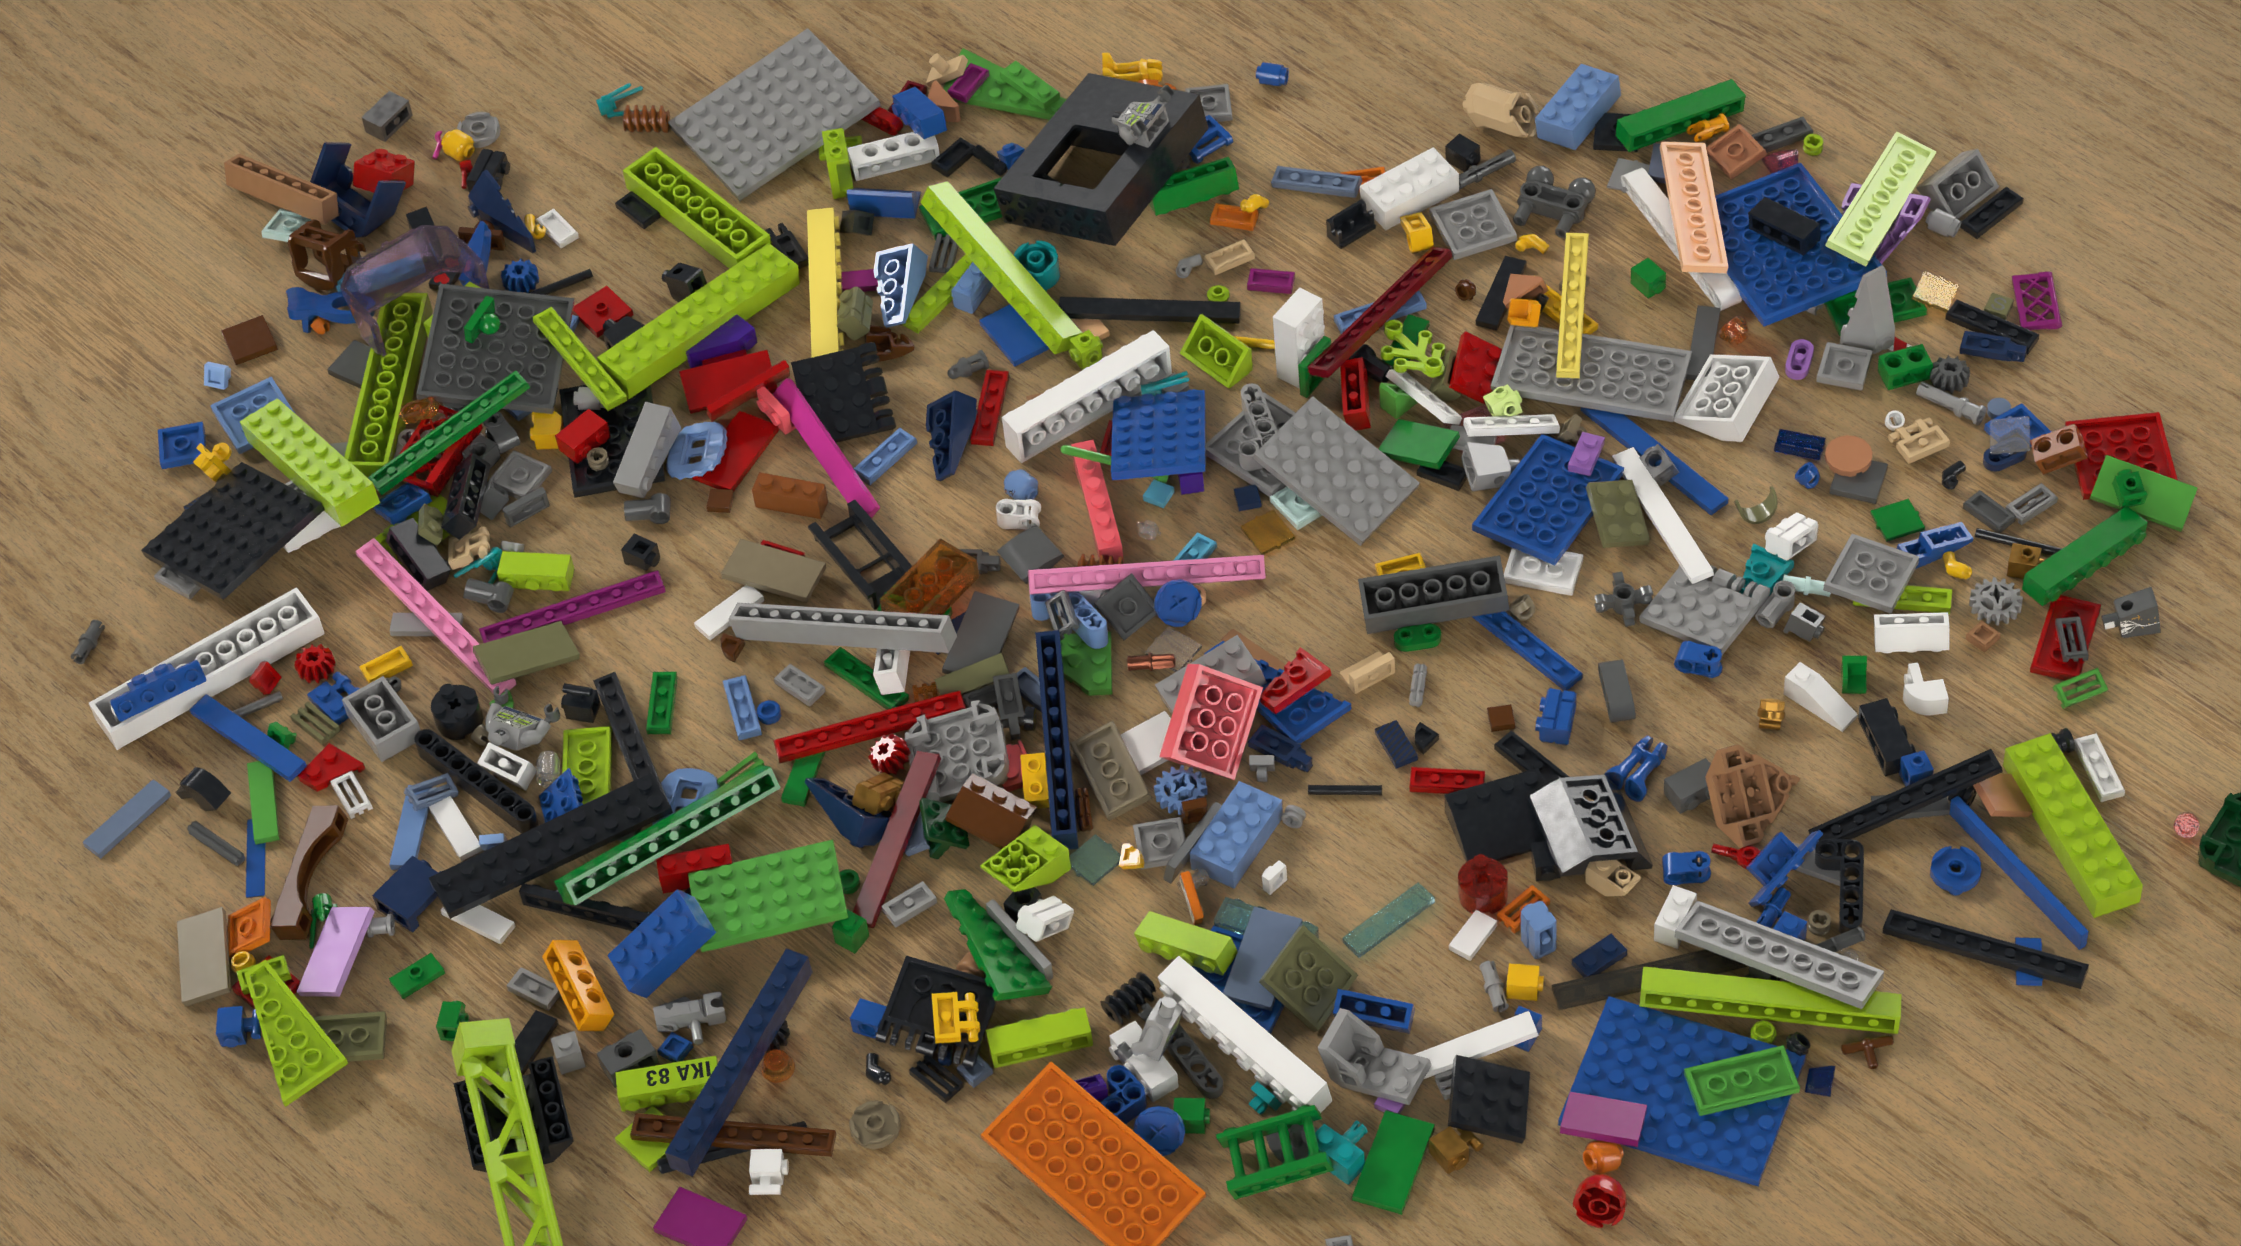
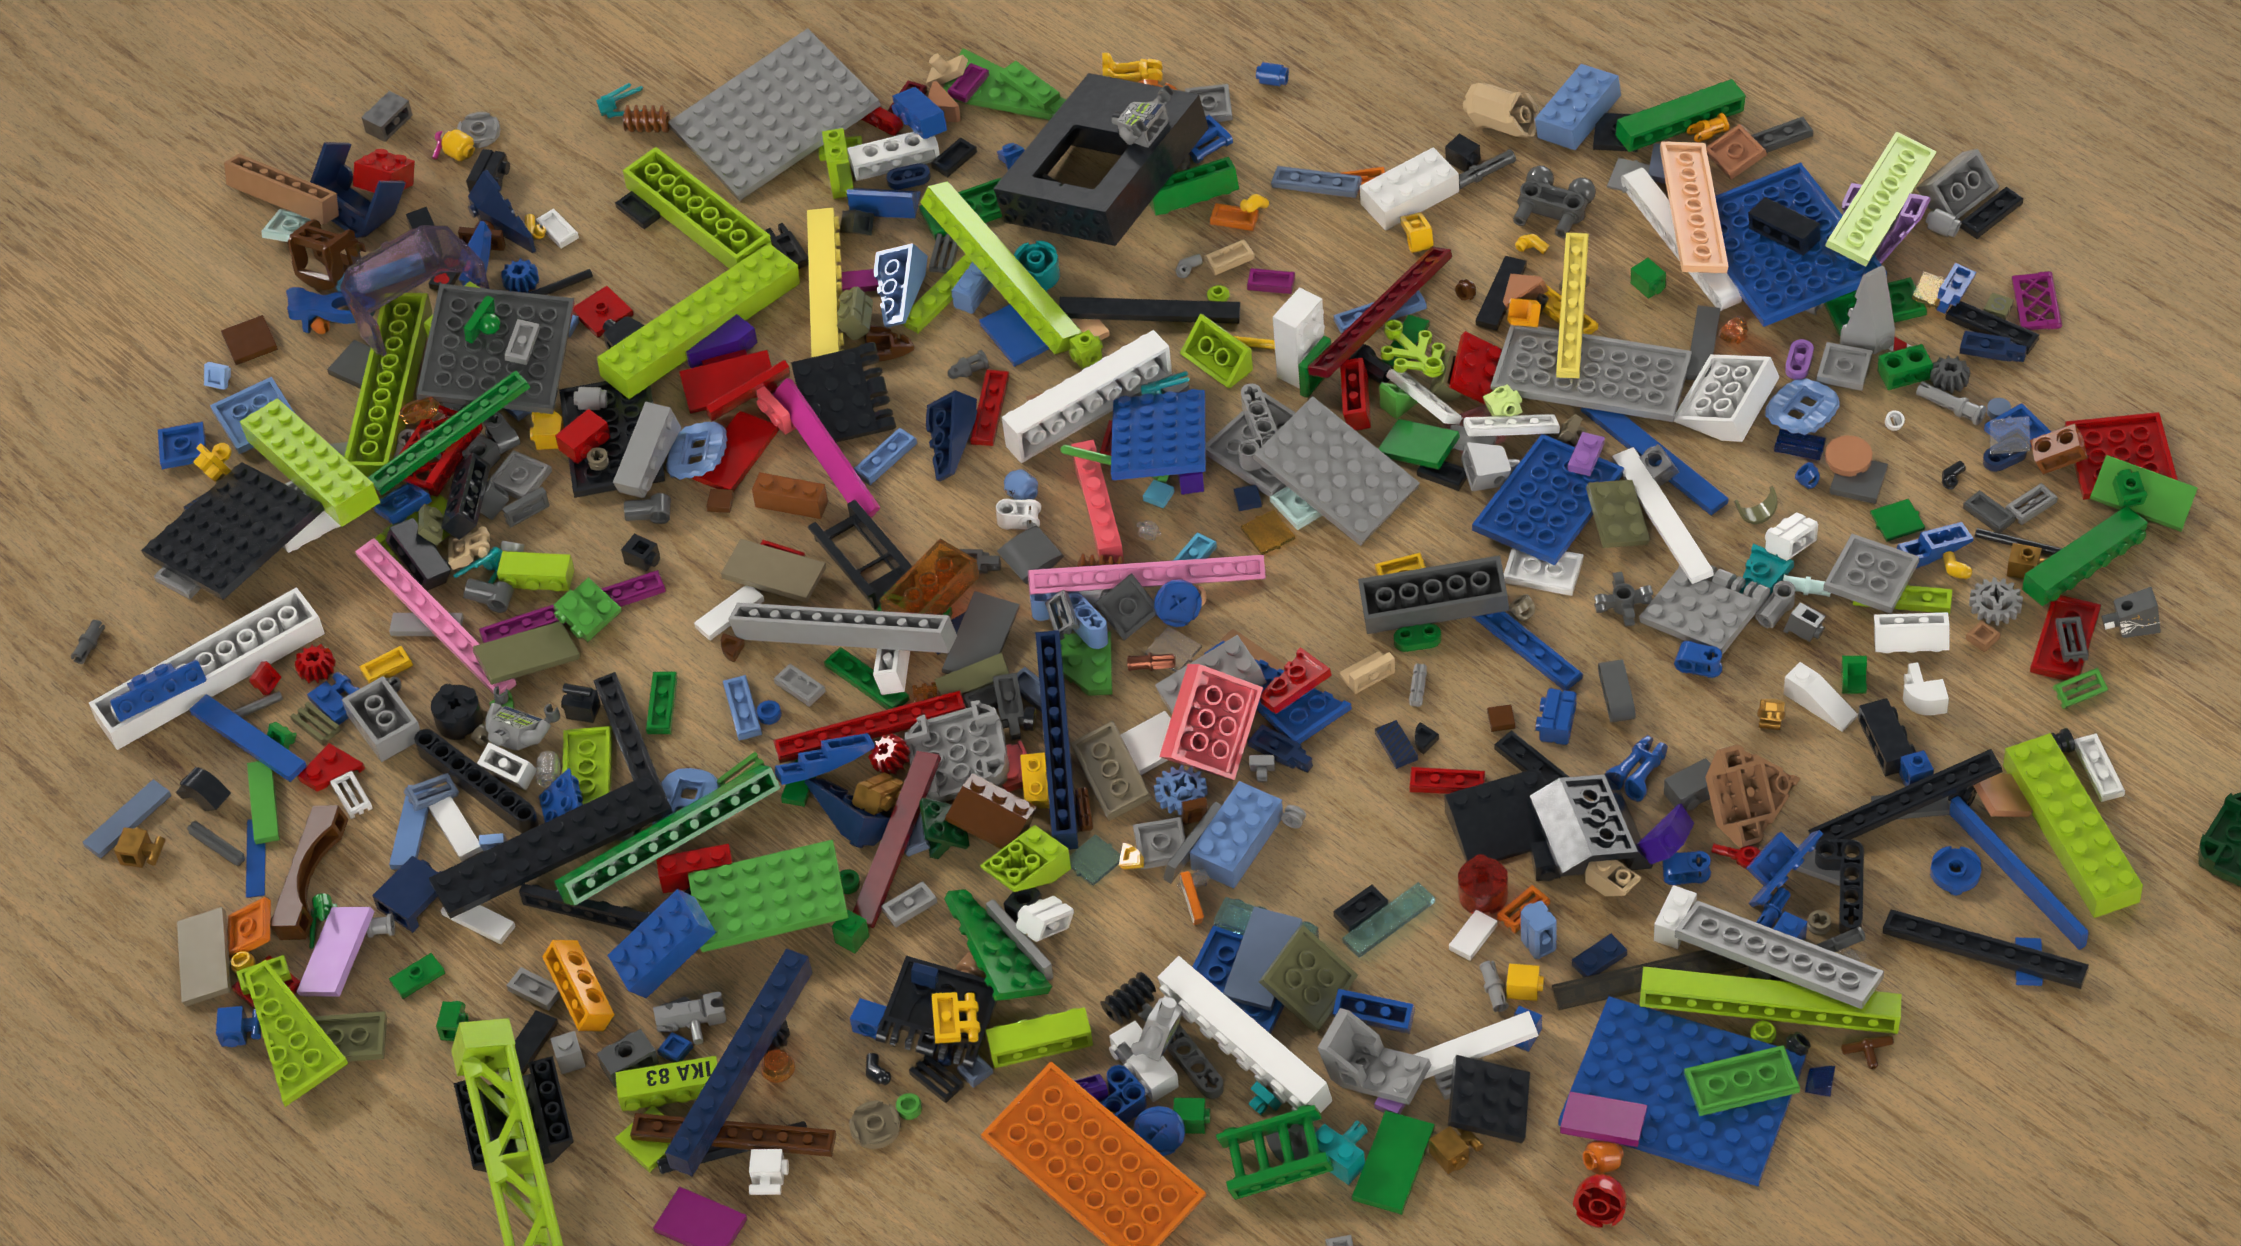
red hand [459,159,473,189] -> none
lime tile [533,307,627,411] -> none
black torso [662,263,707,302] -> none
black axle [972,145,1008,176] -> none
lime brick [1134,911,1238,975] -> none
white plate [1262,861,1287,895] -> none
black bar [1308,785,1382,795] -> none
black hinge [1326,199,1376,249] -> none
light grey plate [1429,189,1517,260] -> none
clear pink slope [1762,149,1799,174] -> none
lime bush [1803,134,1824,156] -> none
tan plate [1888,417,1950,464] -> none
clear red tile [2174,812,2200,838] -> none
none -> pearl gold brick [114,827,166,868]
none -> light grey plate [505,319,540,365]
none -> bright green plate [554,577,622,642]
none -> blue slope [775,733,875,785]
none -> dark blue plate [886,163,931,190]
none -> bright green tile [896,1093,922,1120]
none -> dark blue tile [911,962,938,989]
none -> black plate [1333,884,1388,933]
none -> dark purple slope [1637,804,1694,865]
none -> medium blue piece [1765,378,1840,435]
none -> hinge [1937,263,1977,314]

